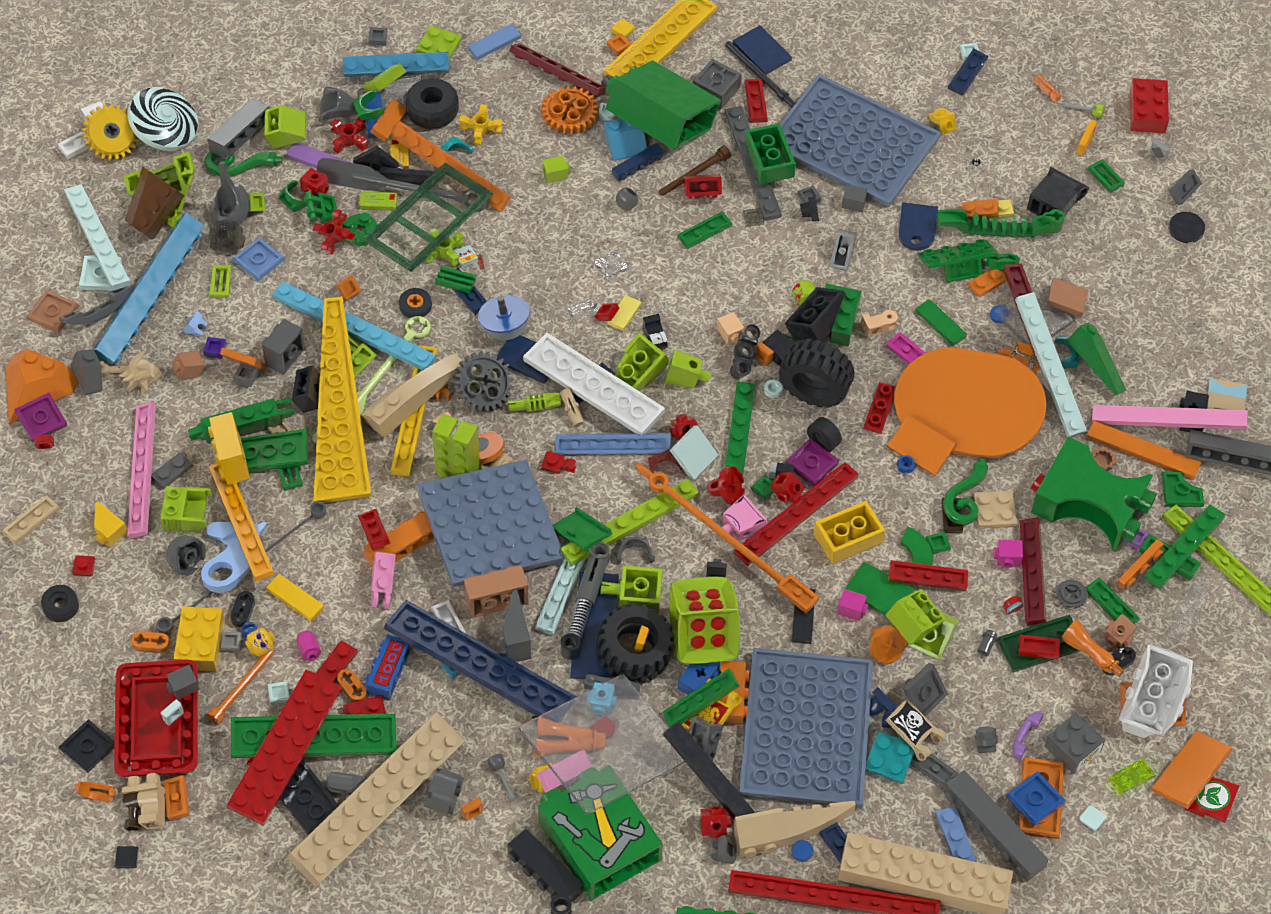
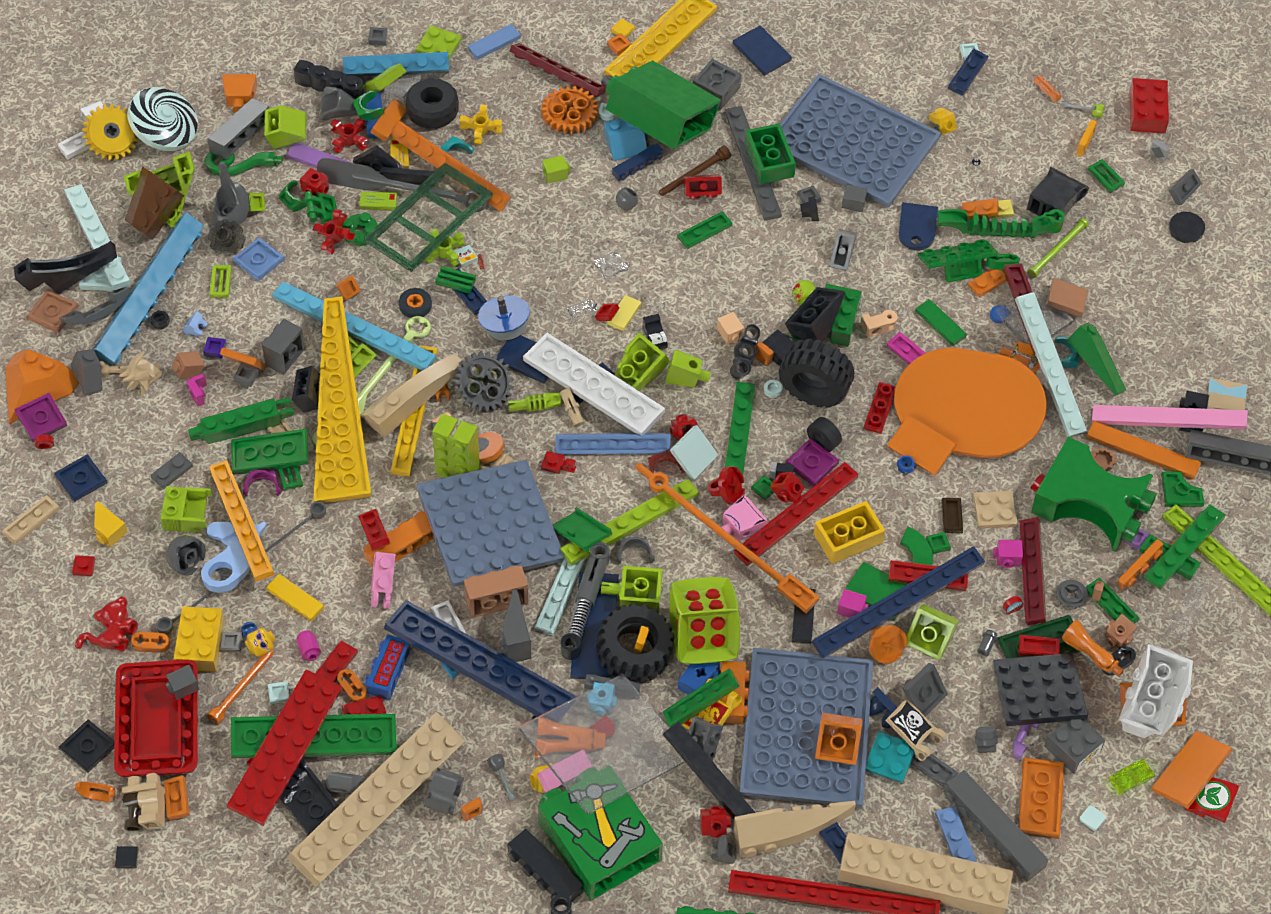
black tyre [41,585,79,622] -> none
bright pink tile [127,401,156,538] -> none
light aqua tile [161,699,183,725] -> none
yellow brick [208,412,250,485] -> none
black beam [231,591,255,627] -> none
black tile [706,559,727,578] -> none
black bar [725,41,796,108] -> none
clear smoke tile [743,208,764,227] -> none
red tile [744,79,768,123] -> none
blue tile [792,840,813,862] -> none
lime slope [885,589,946,645] -> none
green plant [943,458,988,525] -> none
blue tile [1006,771,1066,827] -> none
none -> black arch [14,241,117,294]
none -> dark blue tile [54,454,108,502]
none -> red animal [75,596,138,652]
none -> black tile [150,310,170,329]
none -> dark pink bracket [186,374,207,407]
none -> orange torso [222,74,257,113]
none -> magenta helmet [243,470,281,496]
none -> black brick [294,60,364,99]
none -> dark blue plate [812,546,985,658]
none -> orange slope [815,713,862,765]
none -> black plate [993,653,1088,727]
none -> lime bar [1028,218,1089,278]
none -> nougat tile [1092,581,1104,601]

